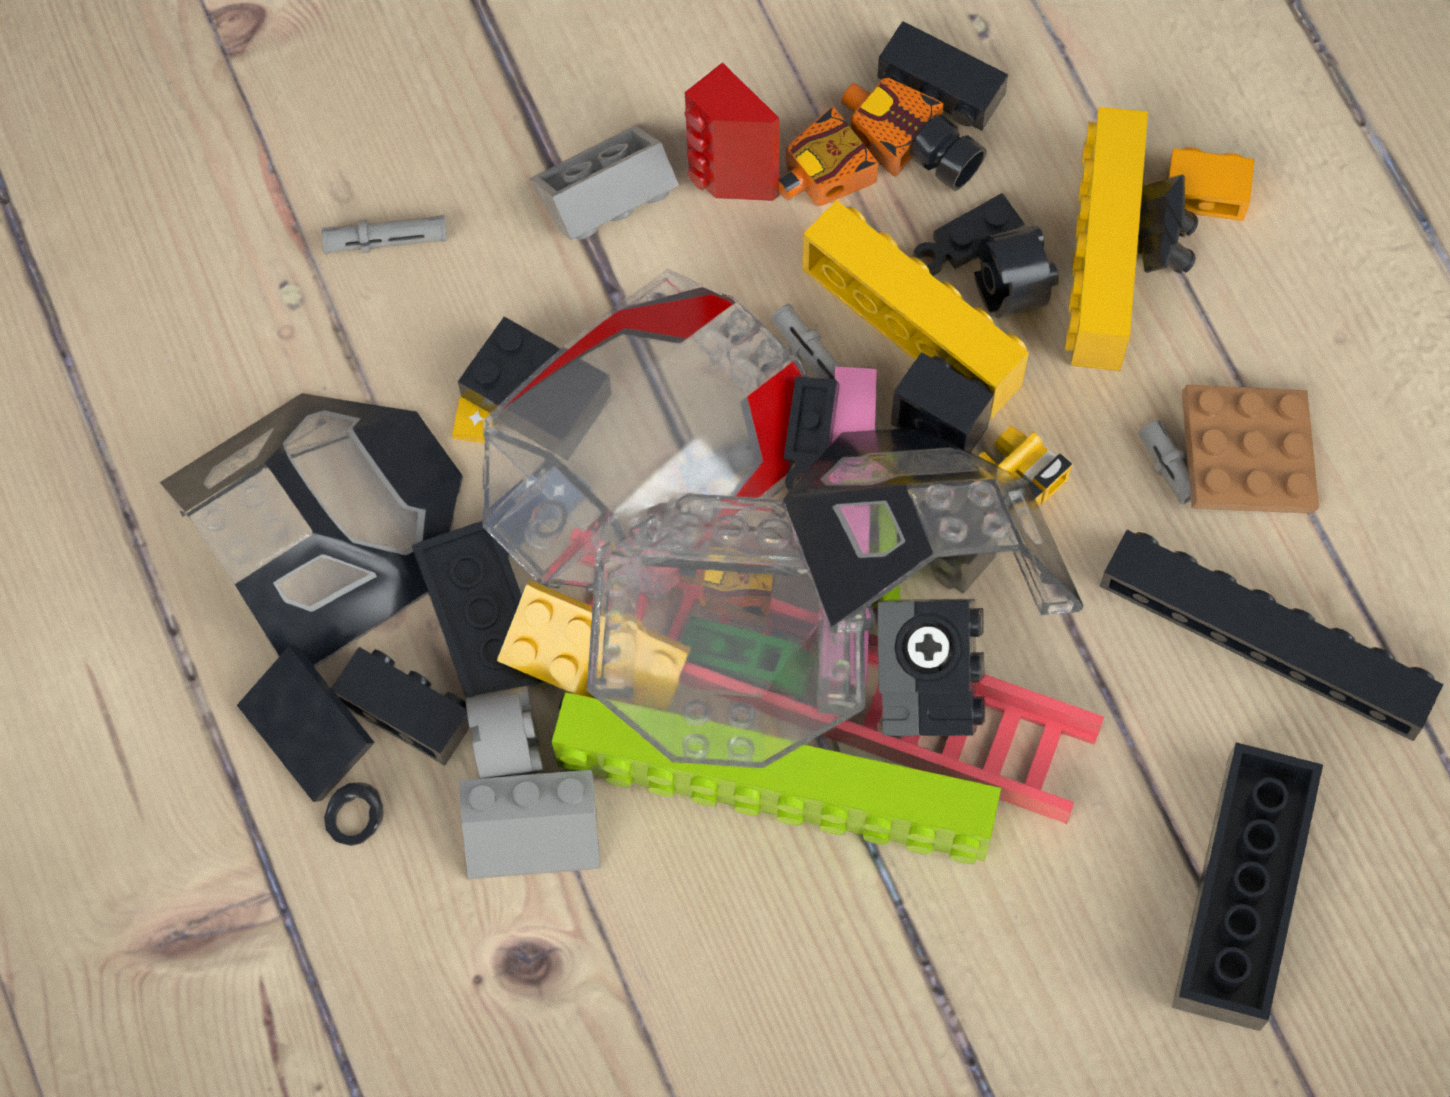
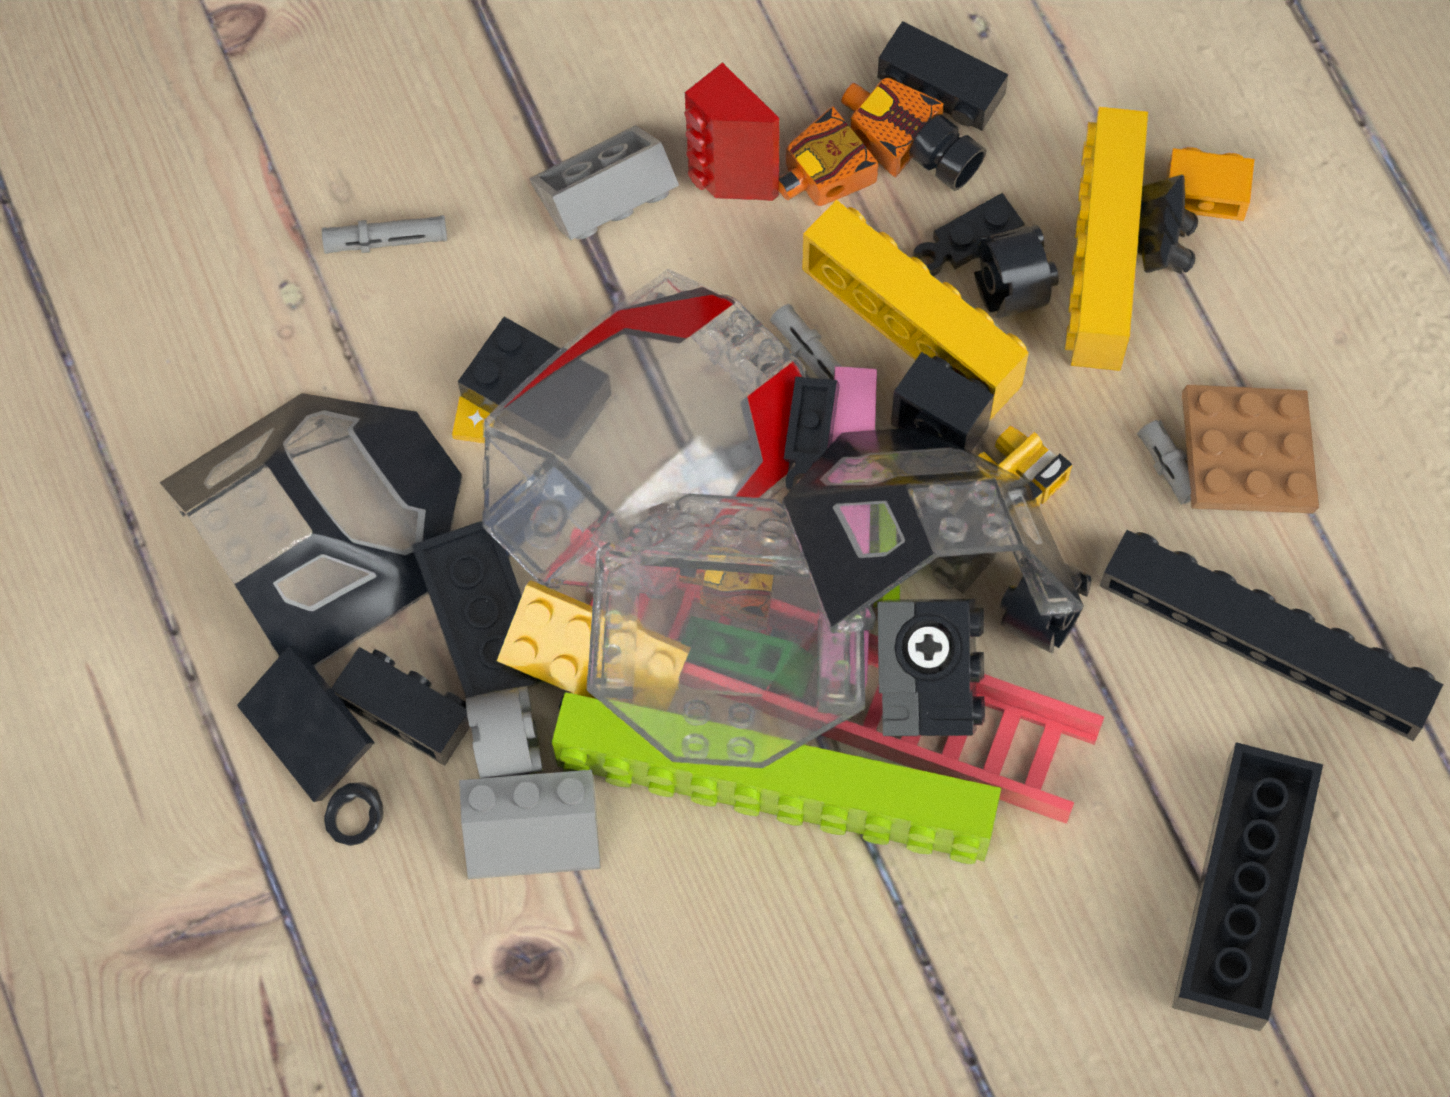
none -> black brick [1000,552,1091,654]

